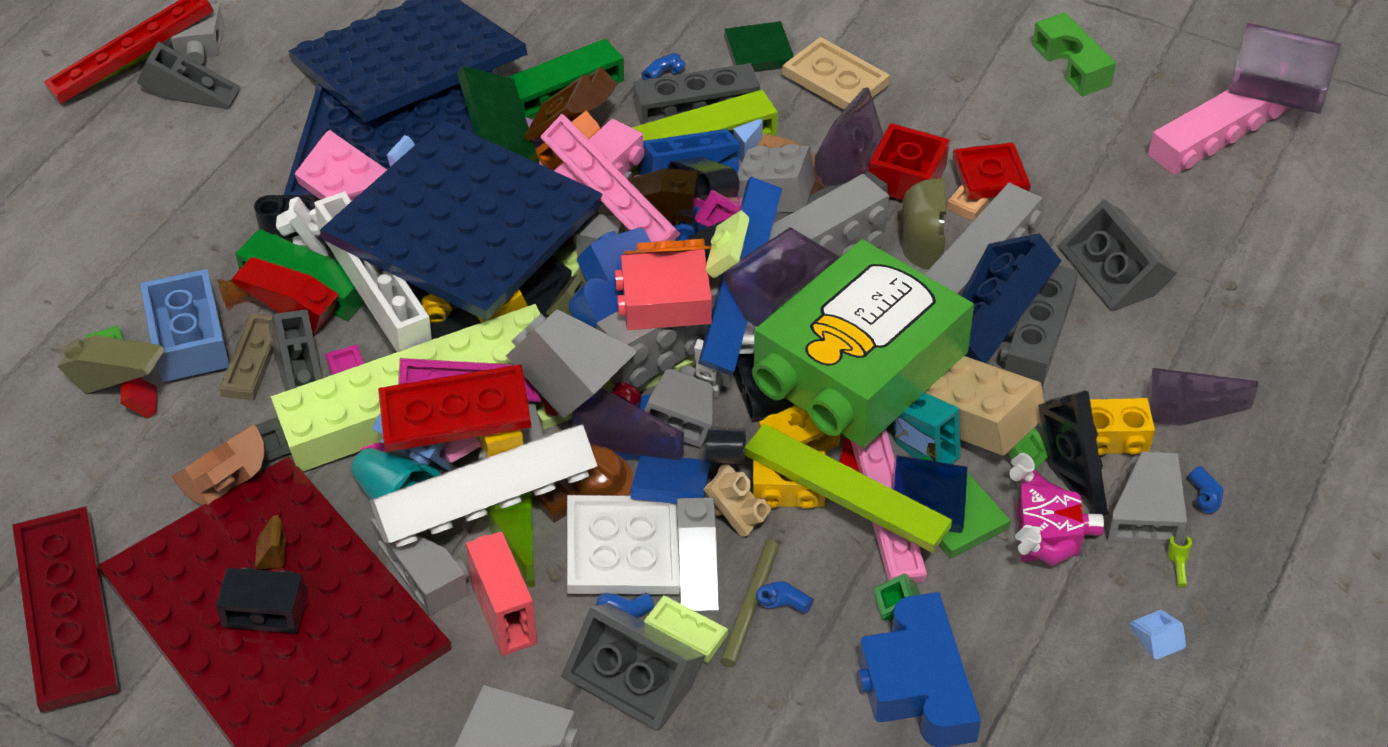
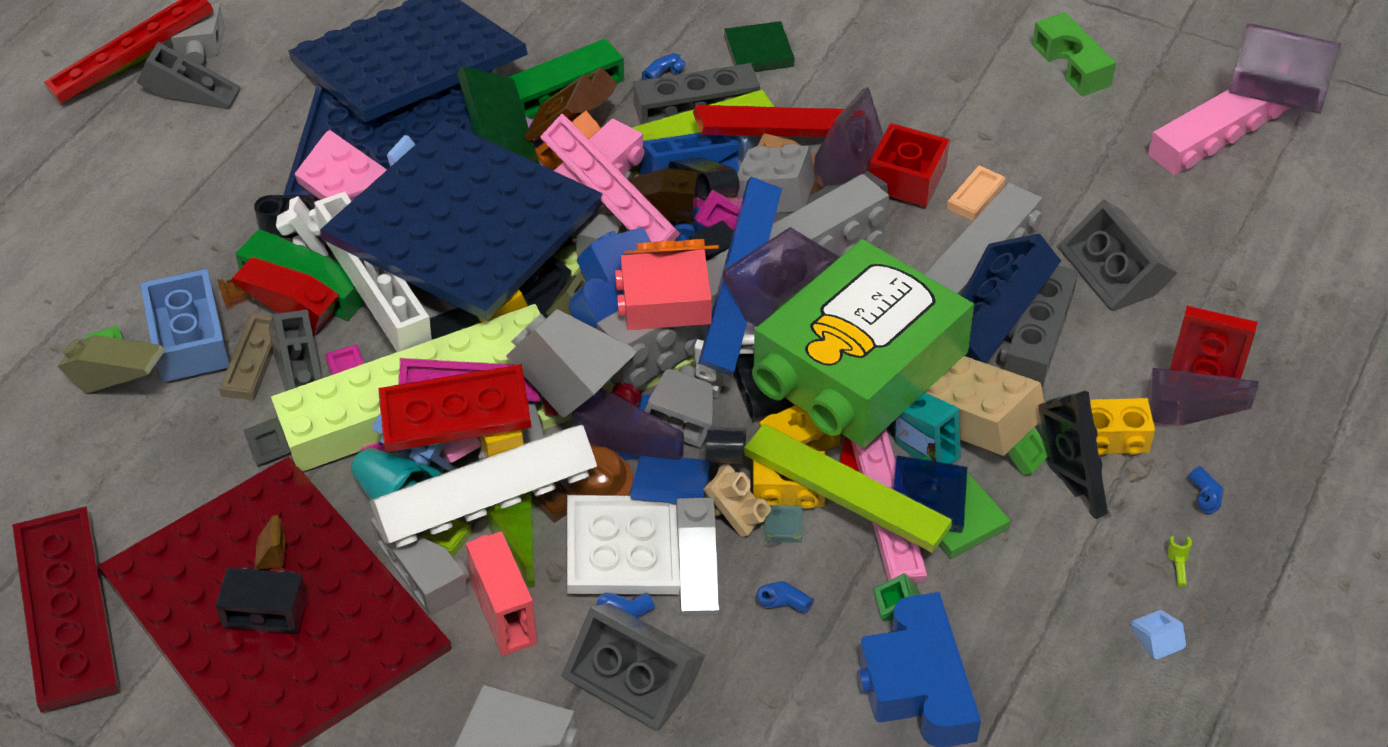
red tile [120,377,157,419] -> none
nougat brick [171,424,264,505] -> none
yellow plate [422,294,453,323] -> none
yellowish green plate [644,595,728,663] -> none
yellowish green plate [705,210,749,278] -> none
olive bar [721,540,779,667] -> none
tan plate [782,37,890,114] -> none
olive brick [901,178,946,270] -> none
red tile [952,142,1031,200] -> none
dark pink torso [1009,453,1104,566] -> none
light grey slope [1107,451,1187,544] -> none
none -> lime tile [421,519,472,558]
none -> red tile [693,105,873,138]
none -> clear light blue tile [765,505,802,543]
none -> red plate [1166,305,1258,401]

